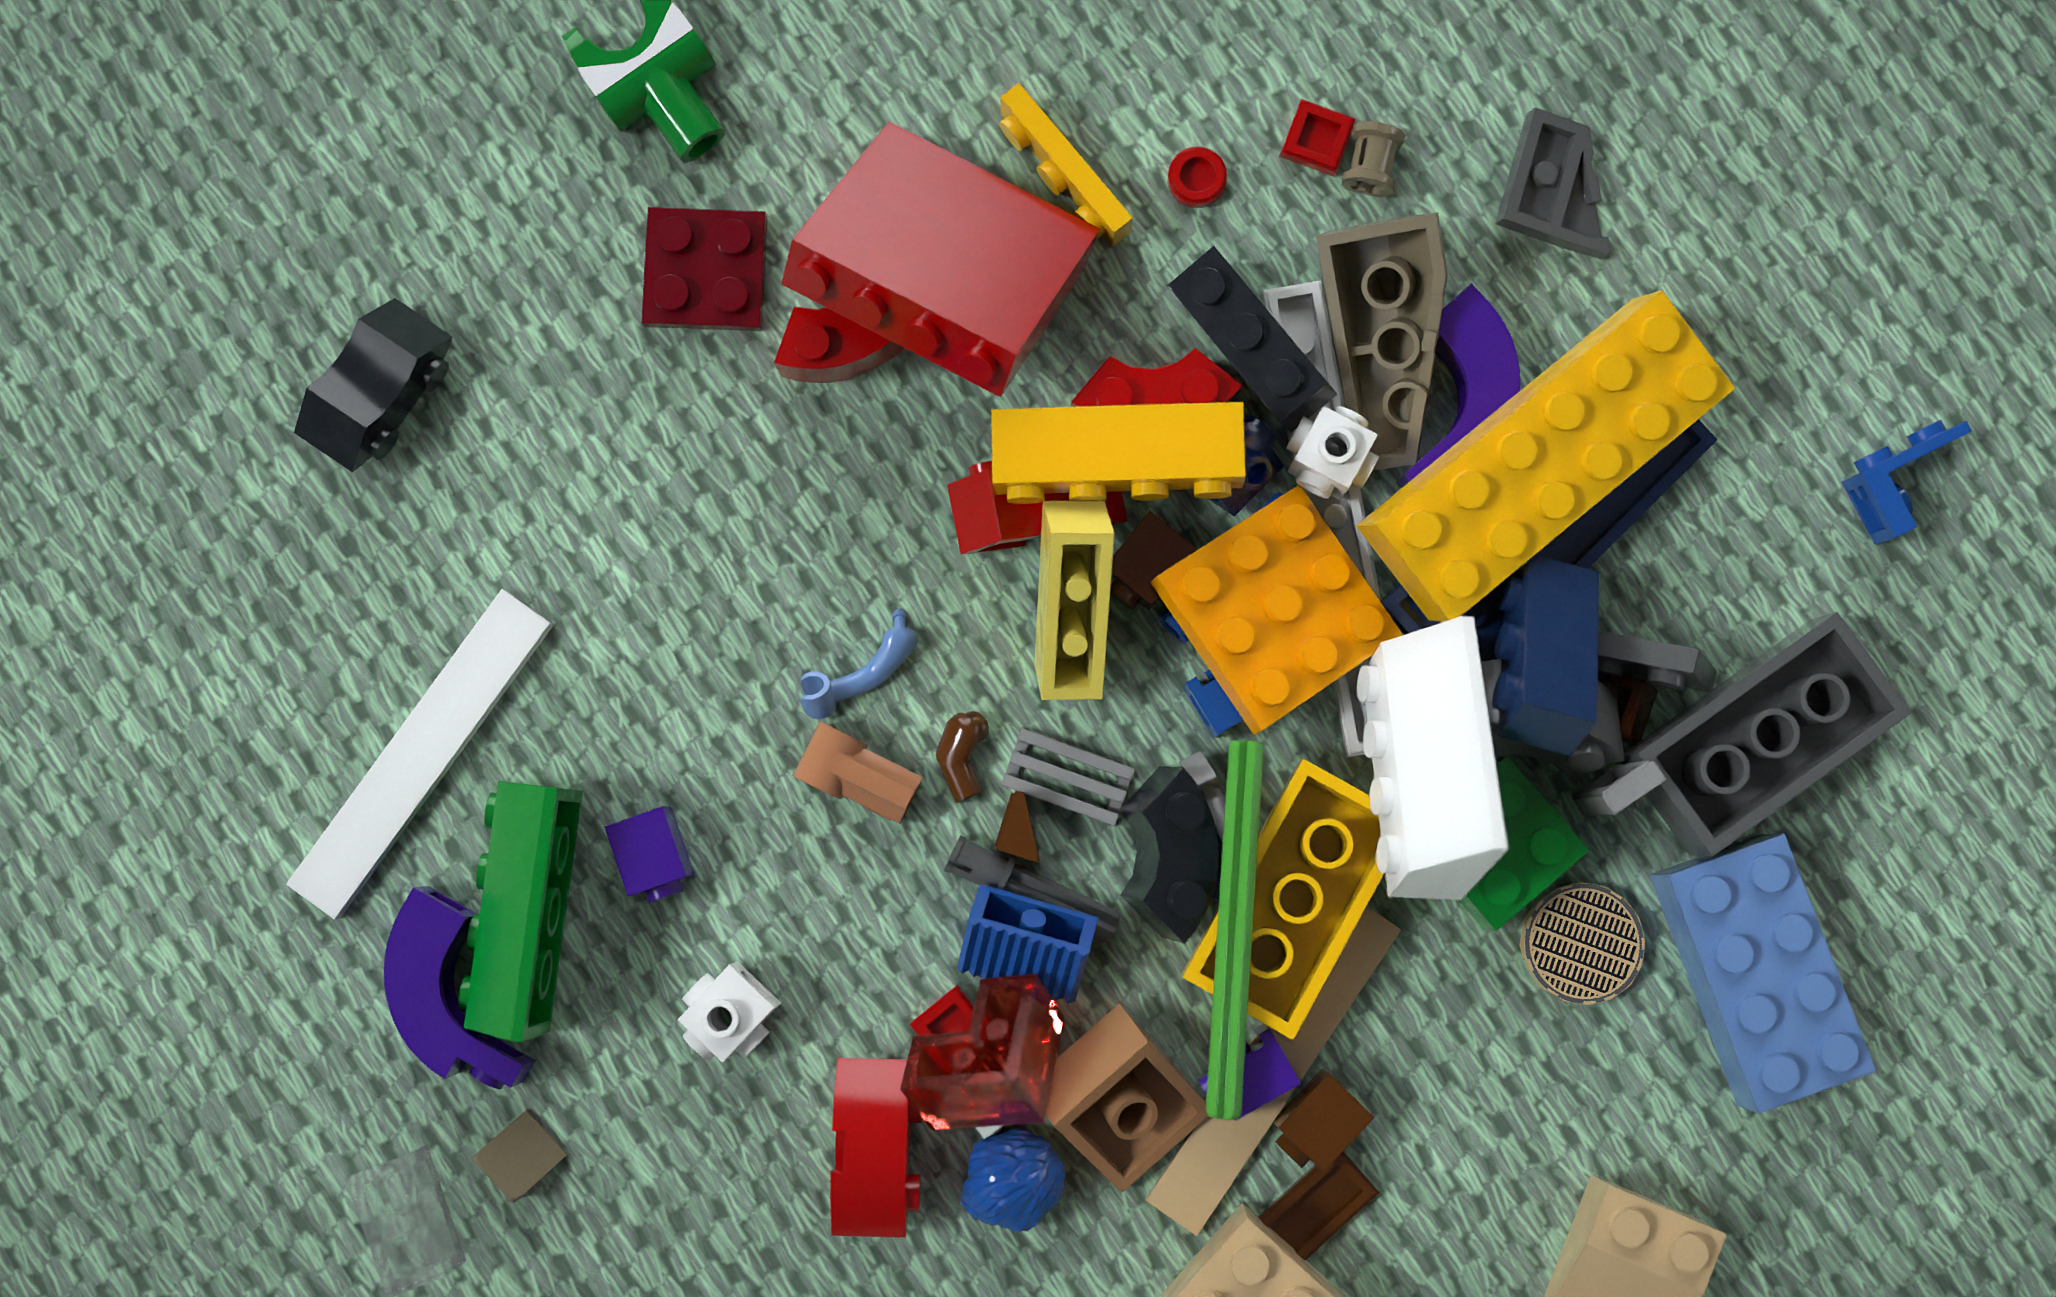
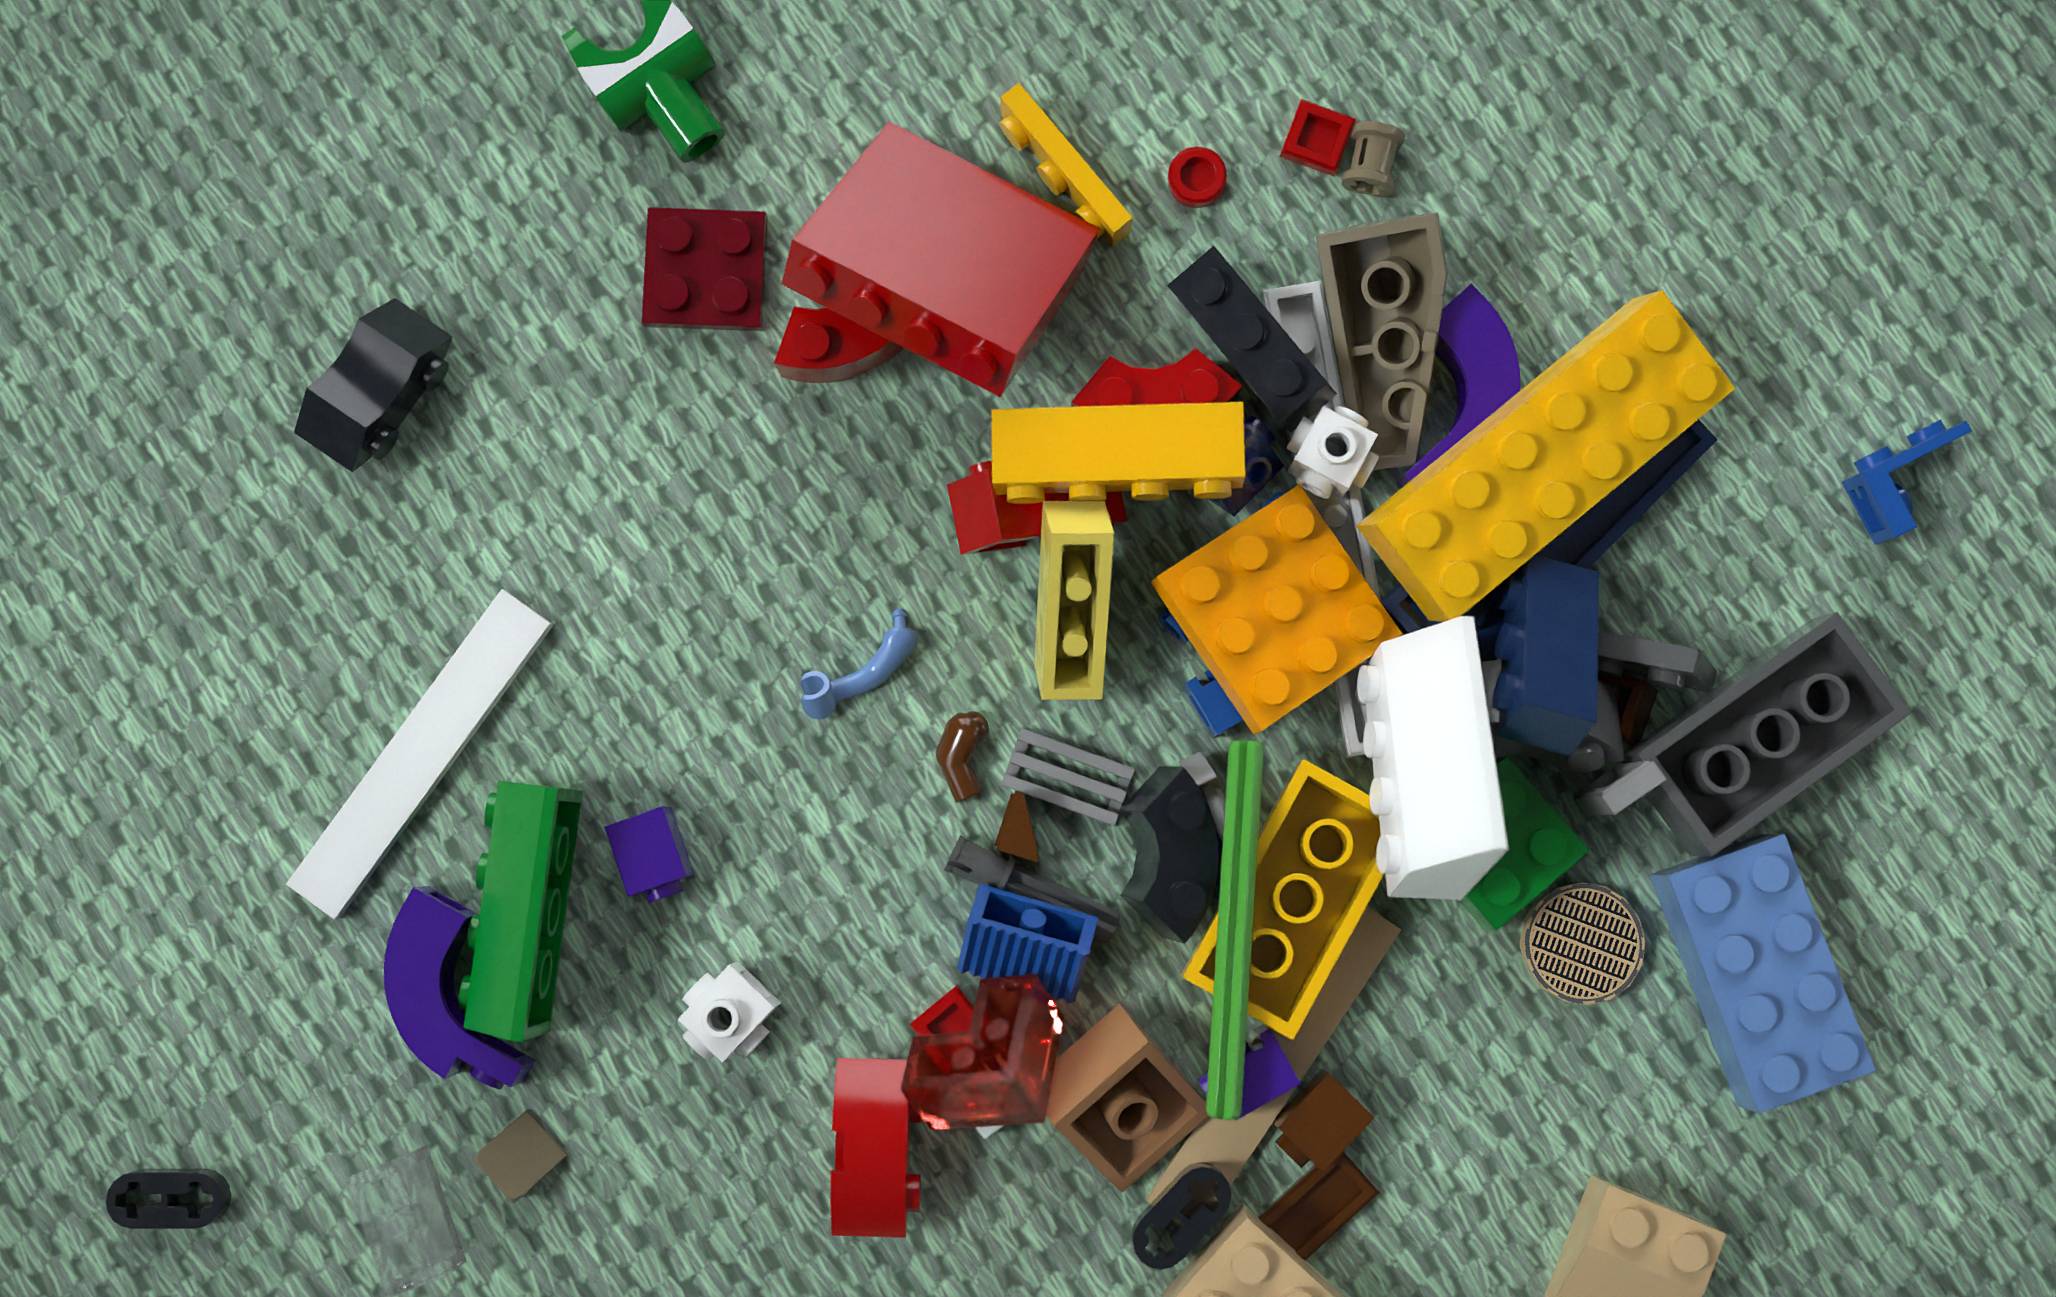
nougat piece [792,721,923,824] -> none
blue hair [960,1129,1066,1232] -> none
reddish brown brick [1110,511,1197,611] -> none
dark grey wing [1495,107,1610,259] -> none
none -> black beam [106,1169,232,1229]
none -> black beam [1131,1162,1232,1270]

